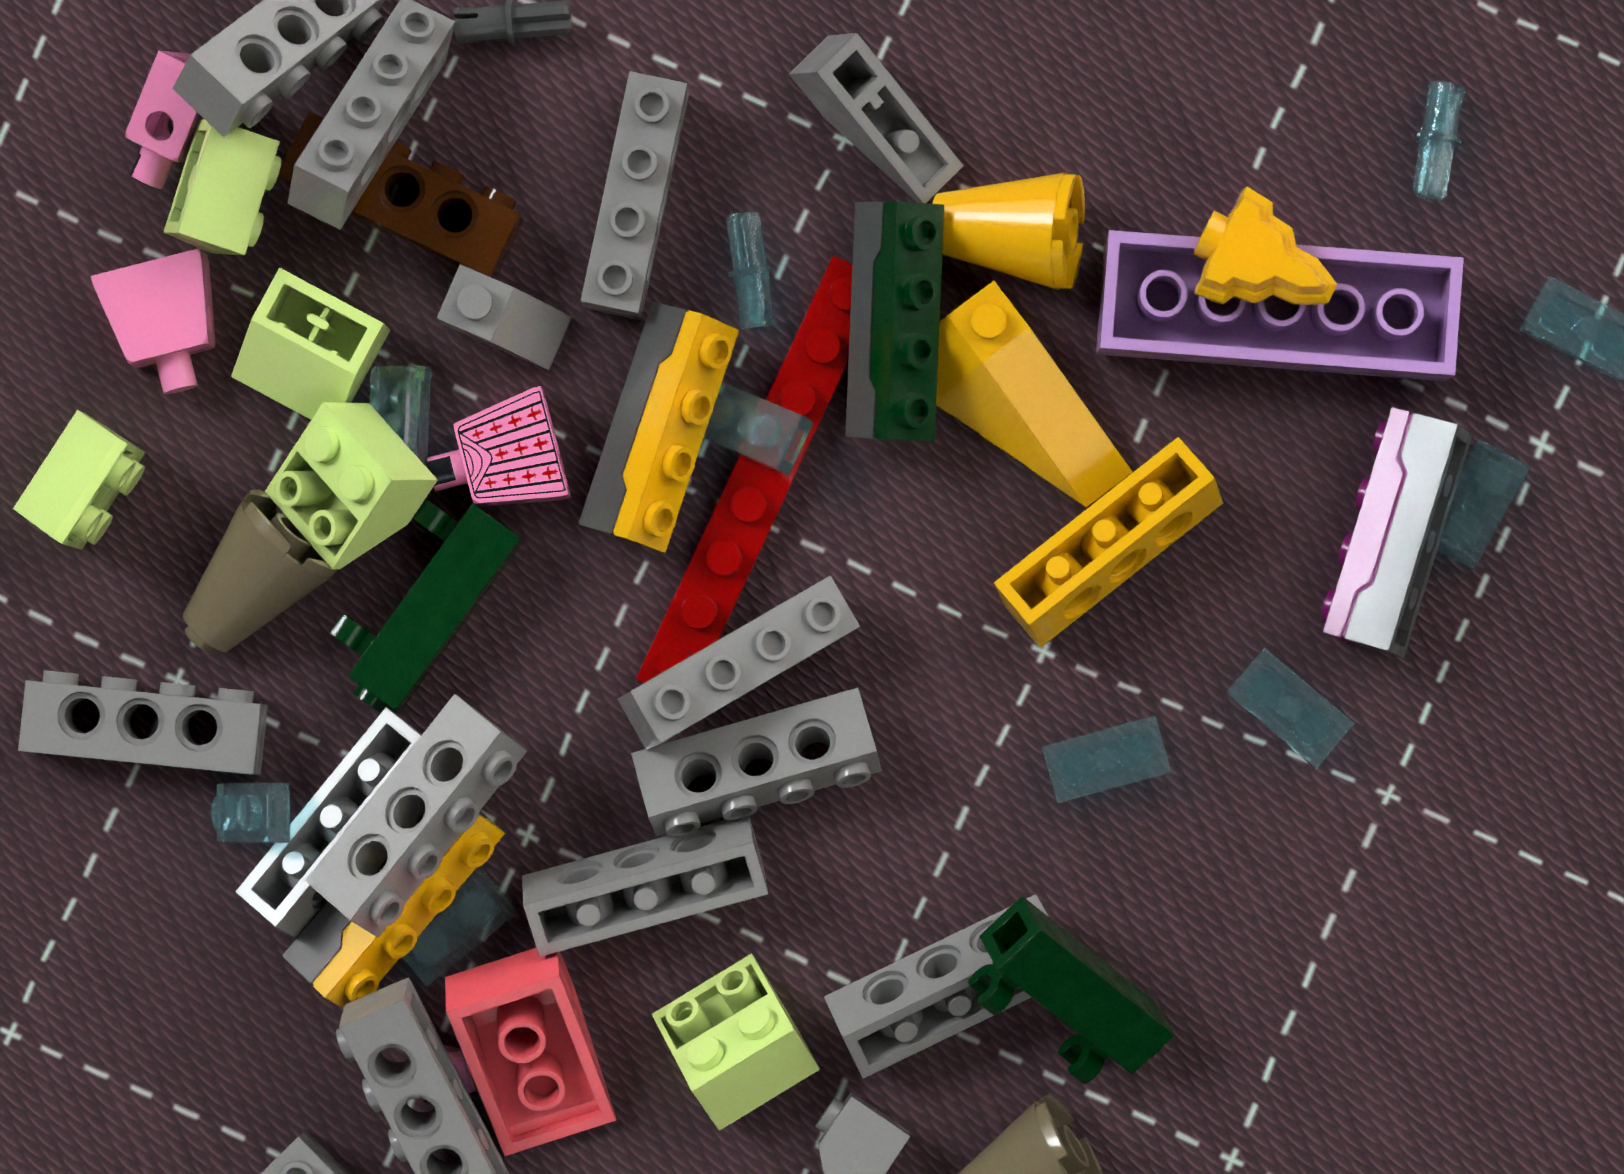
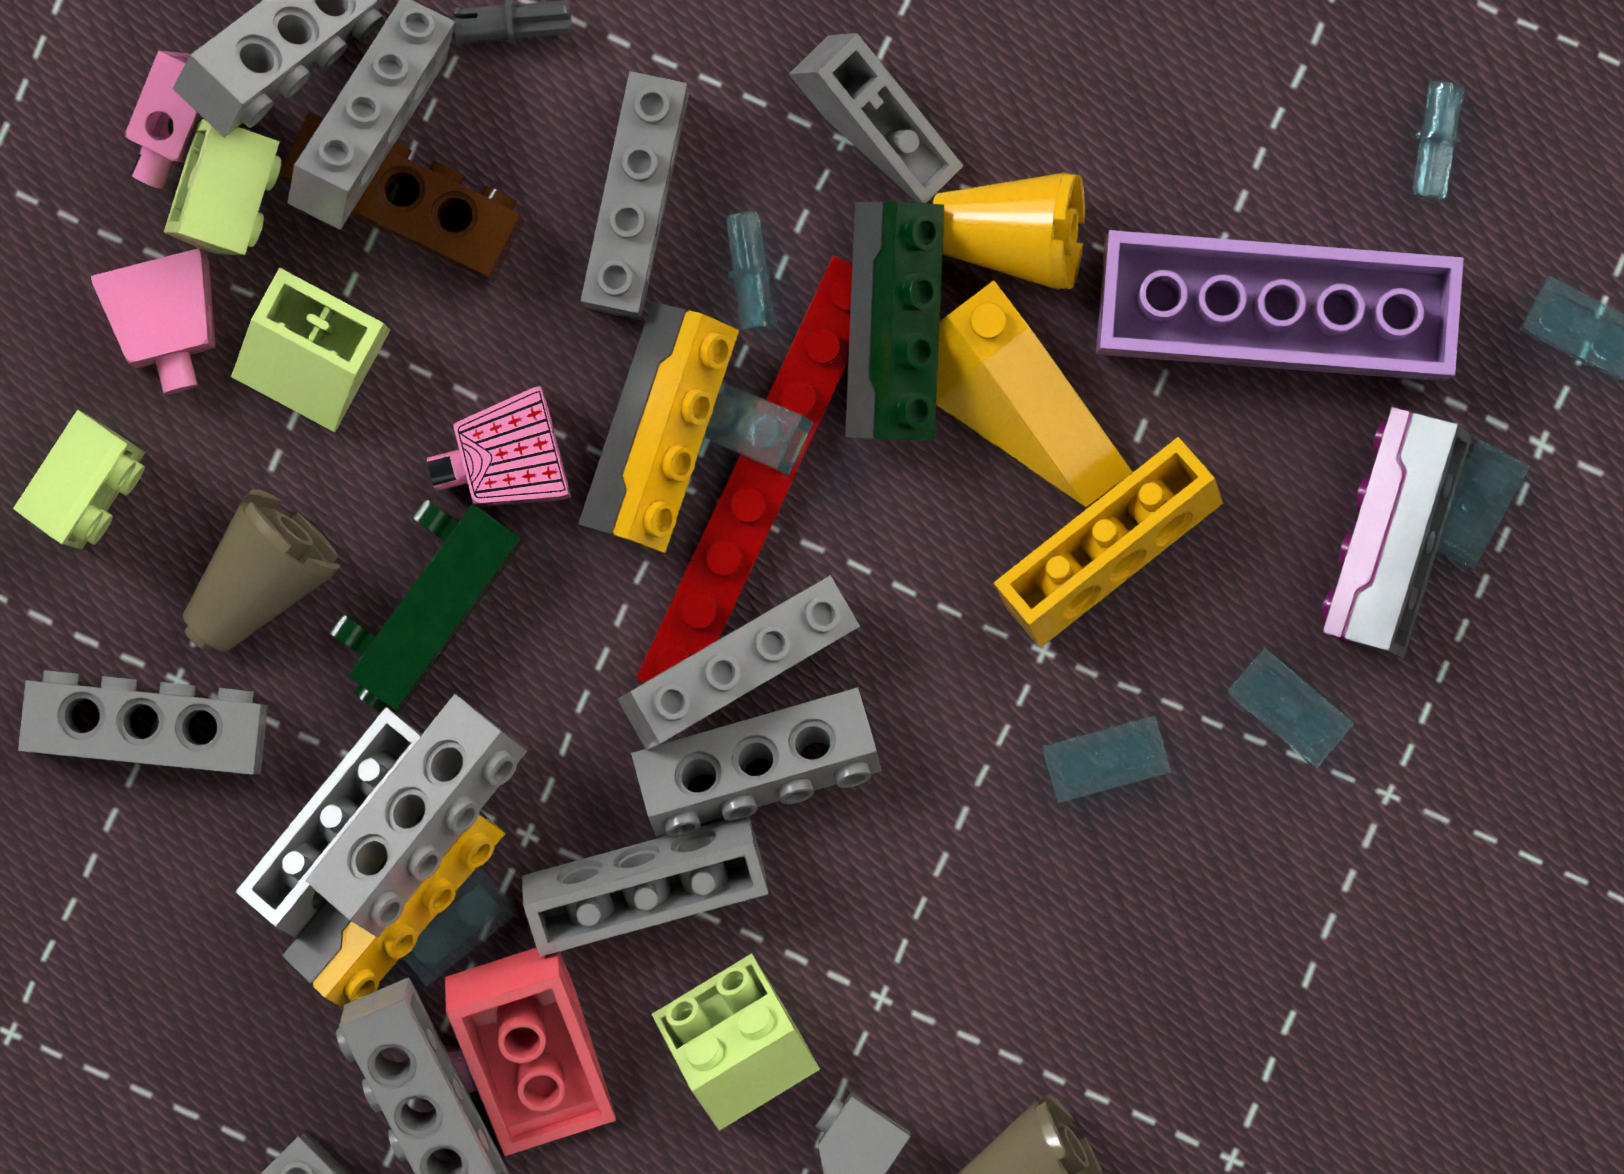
clear light blue plate [211,783,290,843] -> none
yellowish green slope [265,402,438,569] -> none
clear light blue plate [370,365,431,467] -> none
light grey slope [437,264,572,371] -> none
light grey brick [824,894,1049,1079] -> none
dark green brick [968,896,1175,1084] -> none
yellow rock [1193,187,1337,305] -> none

